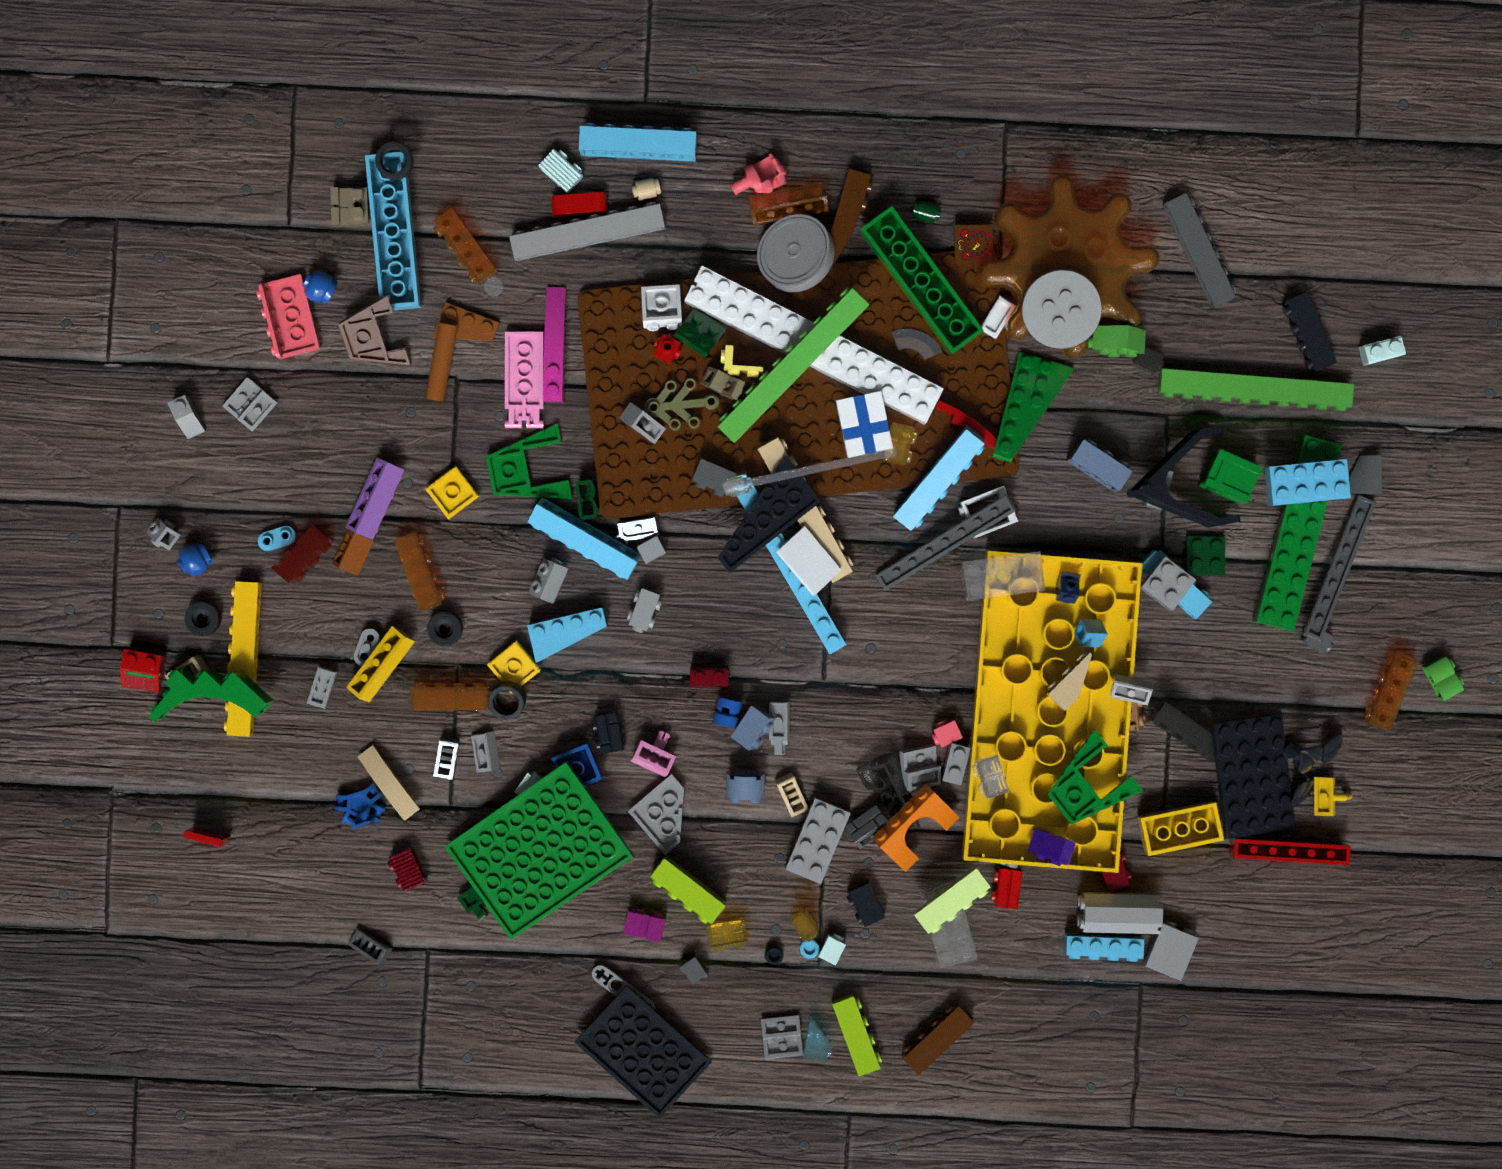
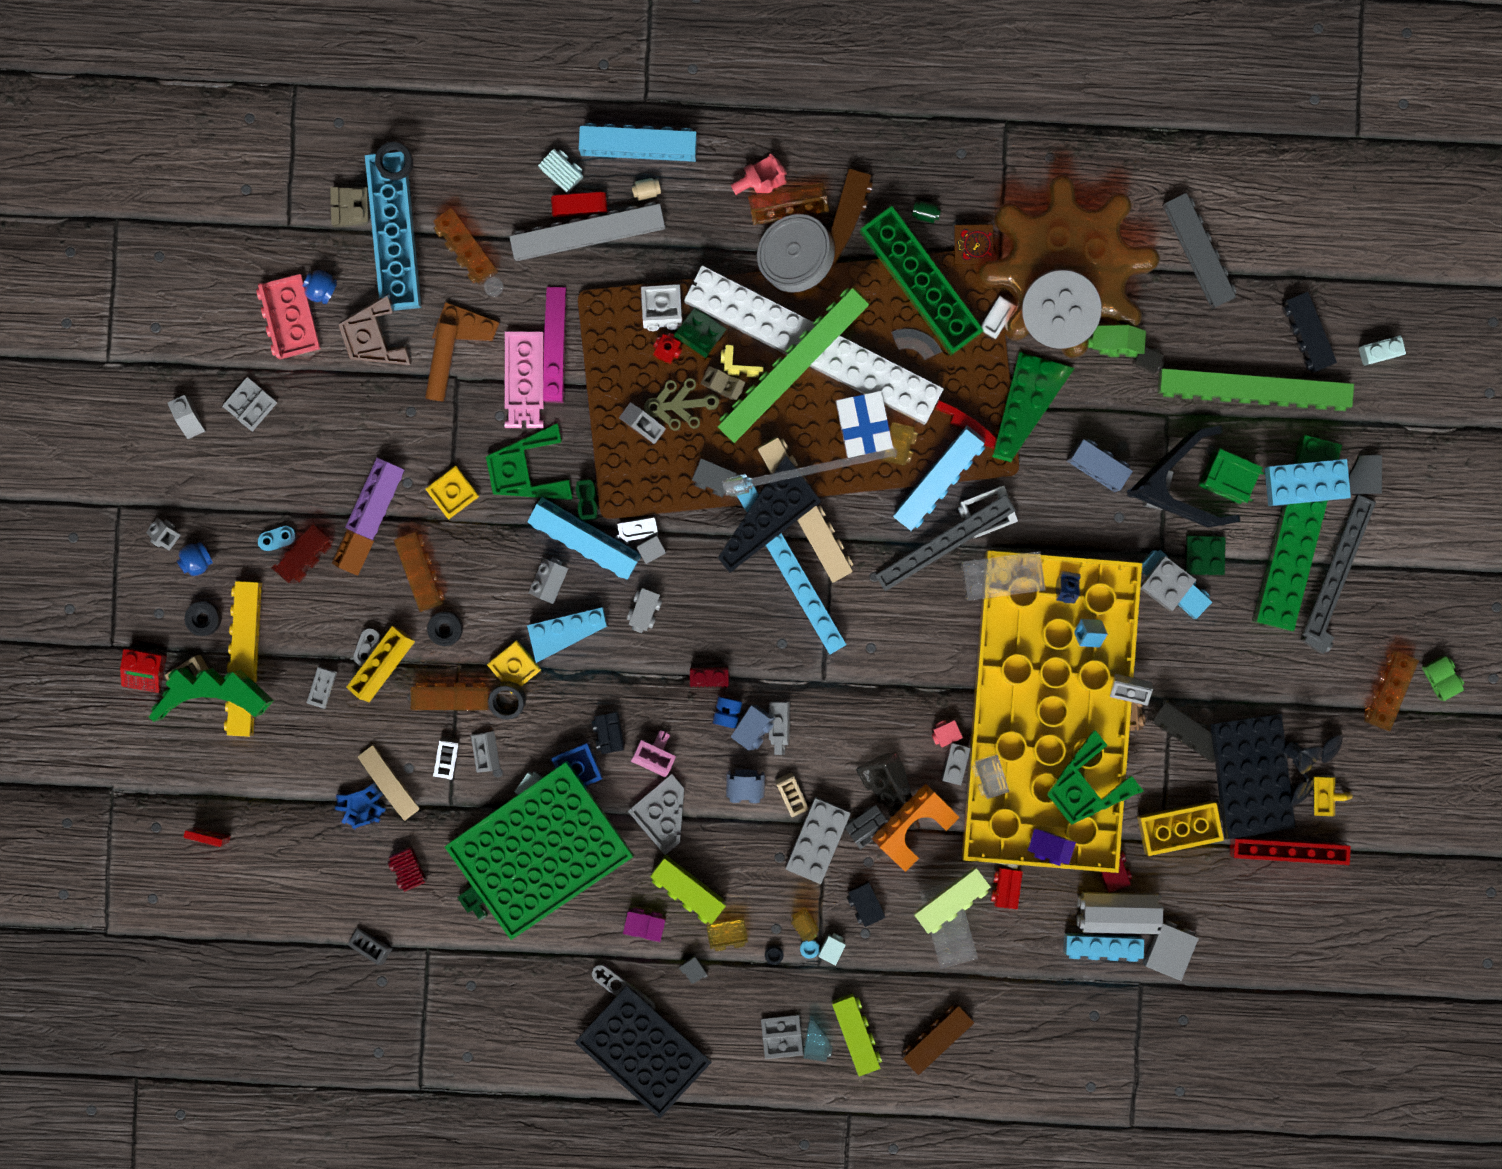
white tile [776,526,841,596] -> none
light grey slope [900,744,941,792] -> none
tan slope [1046,653,1092,711] -> none

